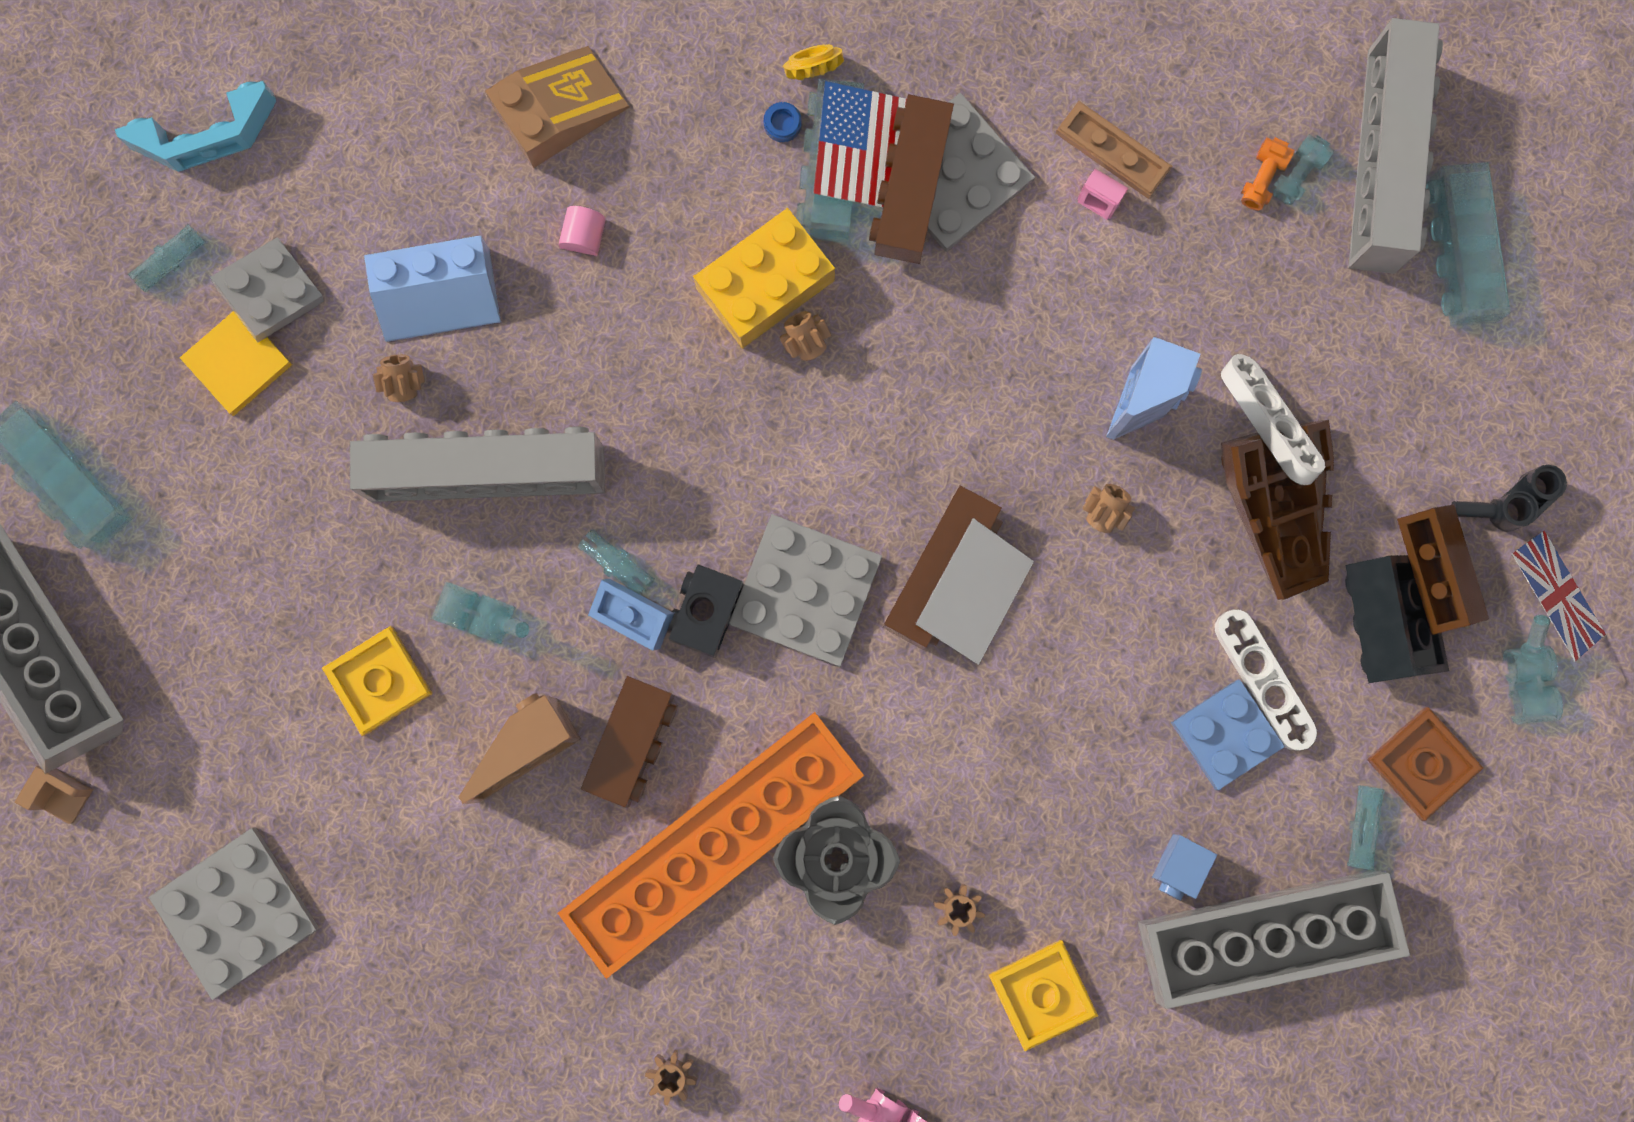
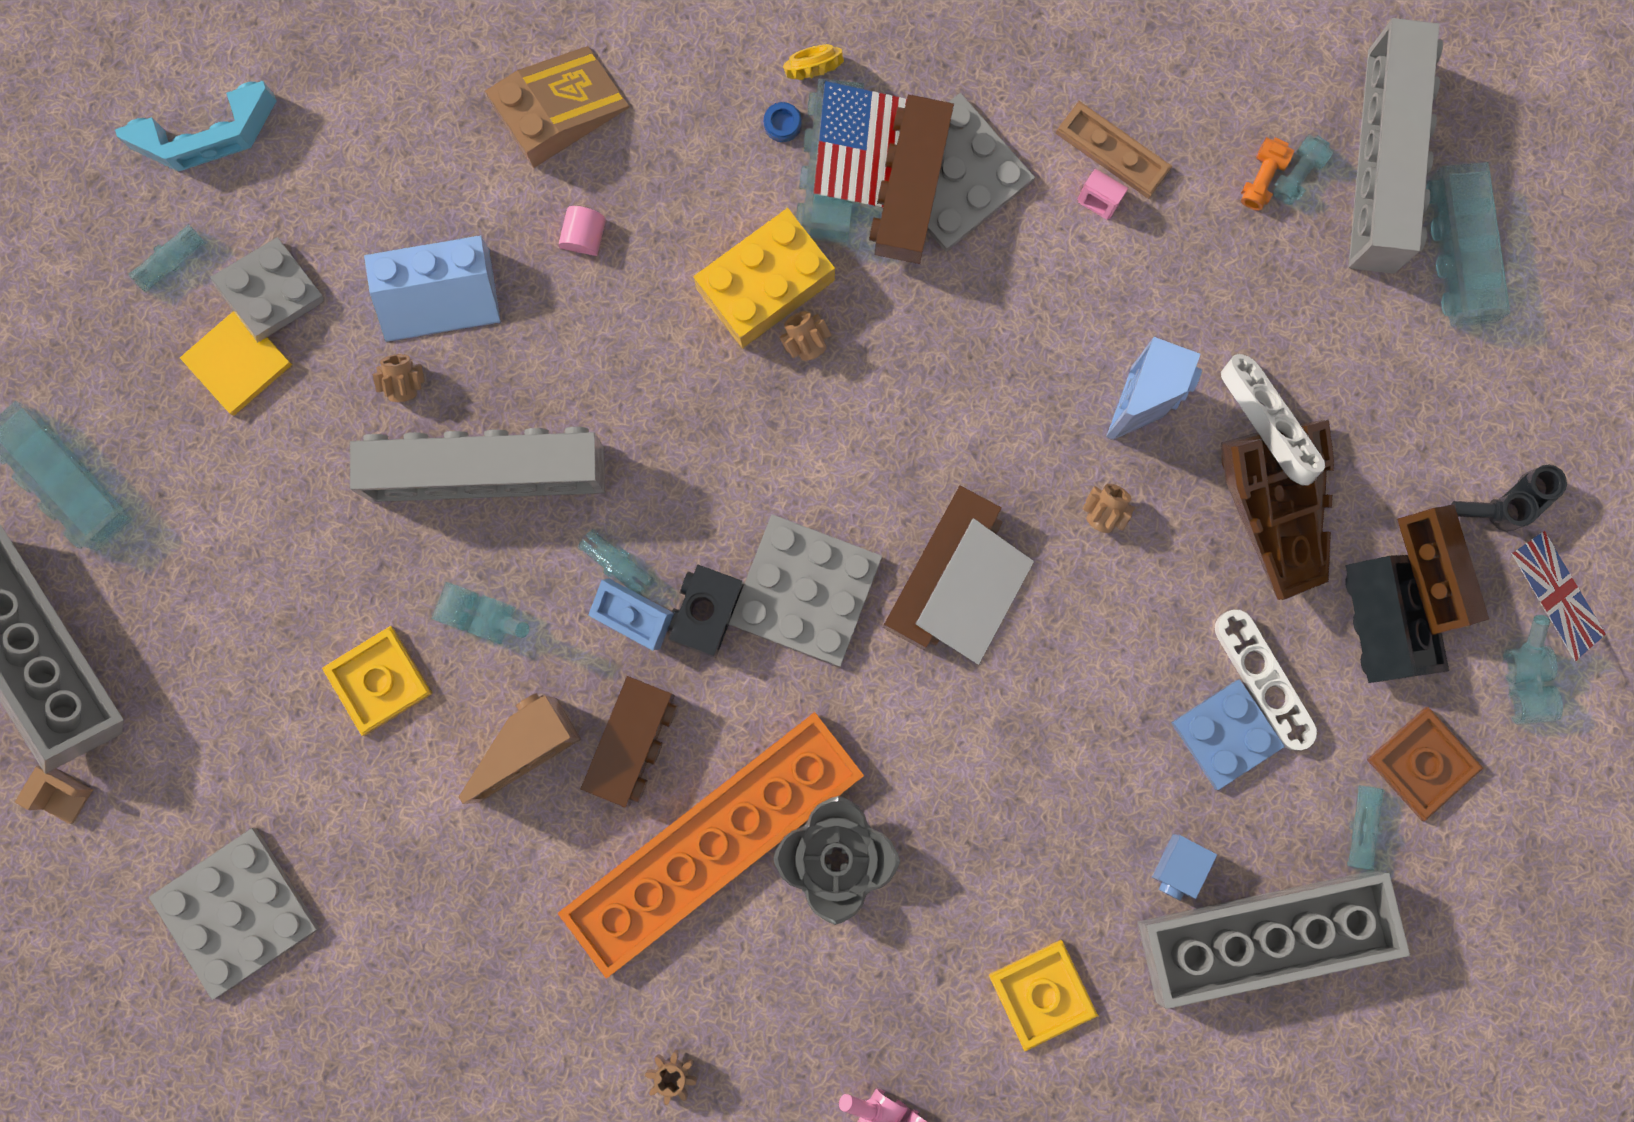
medium nougat gear [934,884,985,936] -> none

